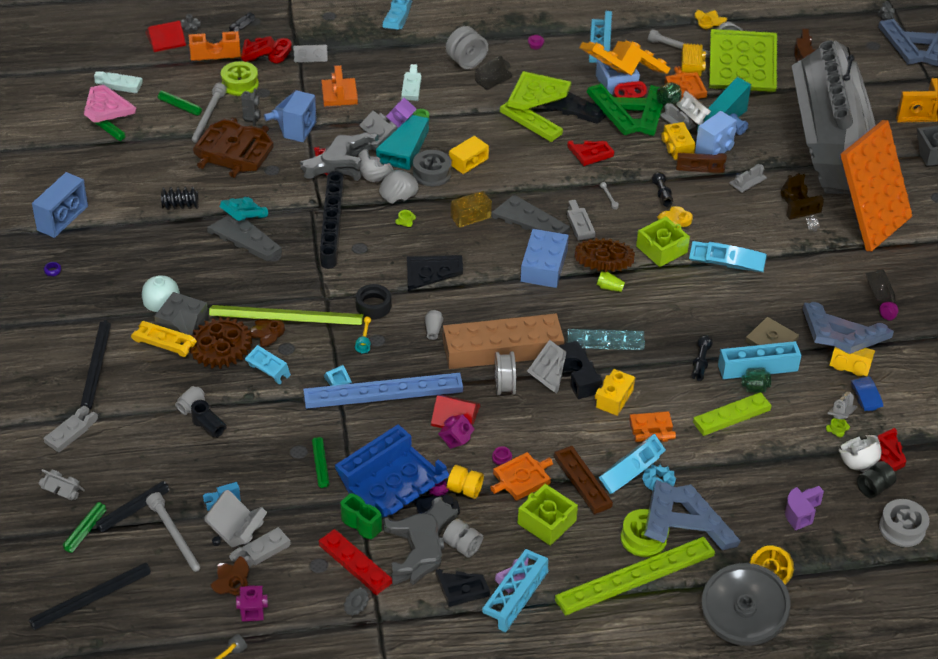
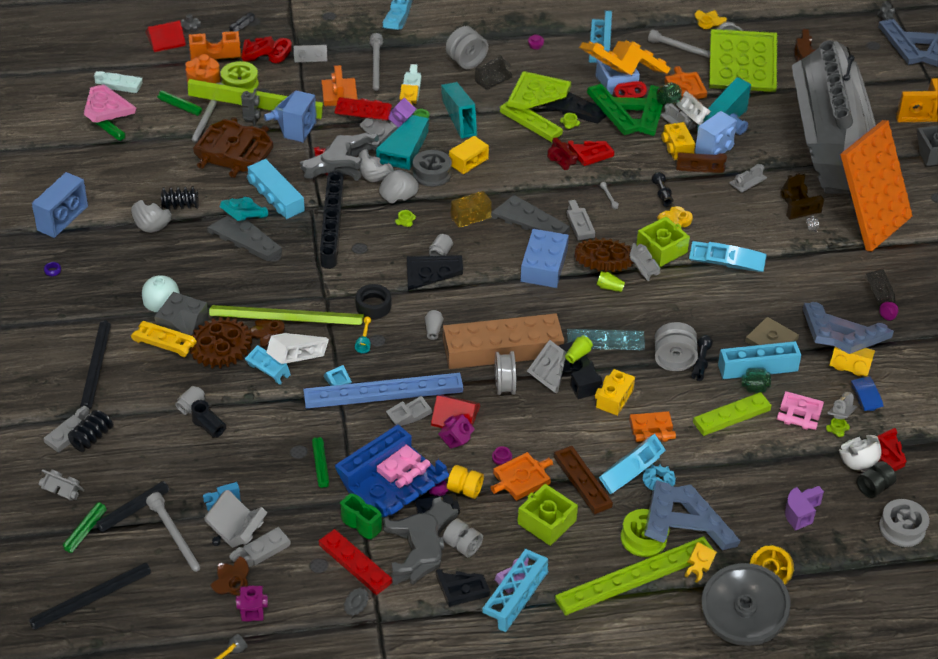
yellow brick [681,43,706,77] -> none
none -> black piece [68,410,114,452]
none -> light grey piece [131,200,172,233]
none -> orange brick [186,54,221,84]
none -> lime tile [188,79,323,119]
none -> medium azure brick [247,159,305,219]
none -> white slope [266,333,329,364]
none -> red bracket [334,97,392,121]
none -> light grey piece [370,33,383,91]
none -> bright pink plate [377,444,431,488]
none -> light grey slope [386,396,433,426]
none -> yellow plate [400,84,419,105]
none -> light grey brick [429,234,453,256]
none -> teal slope [441,82,477,139]
none -> dark red hips [547,138,578,170]
none -> lime plate [560,113,580,129]
none -> lime cone [565,335,593,363]
none -> light grey hinge [630,243,660,281]
none -> light grey wheel [655,322,698,371]
none -> yellow plate [685,542,717,583]
none -> bright pink plate [777,391,824,430]

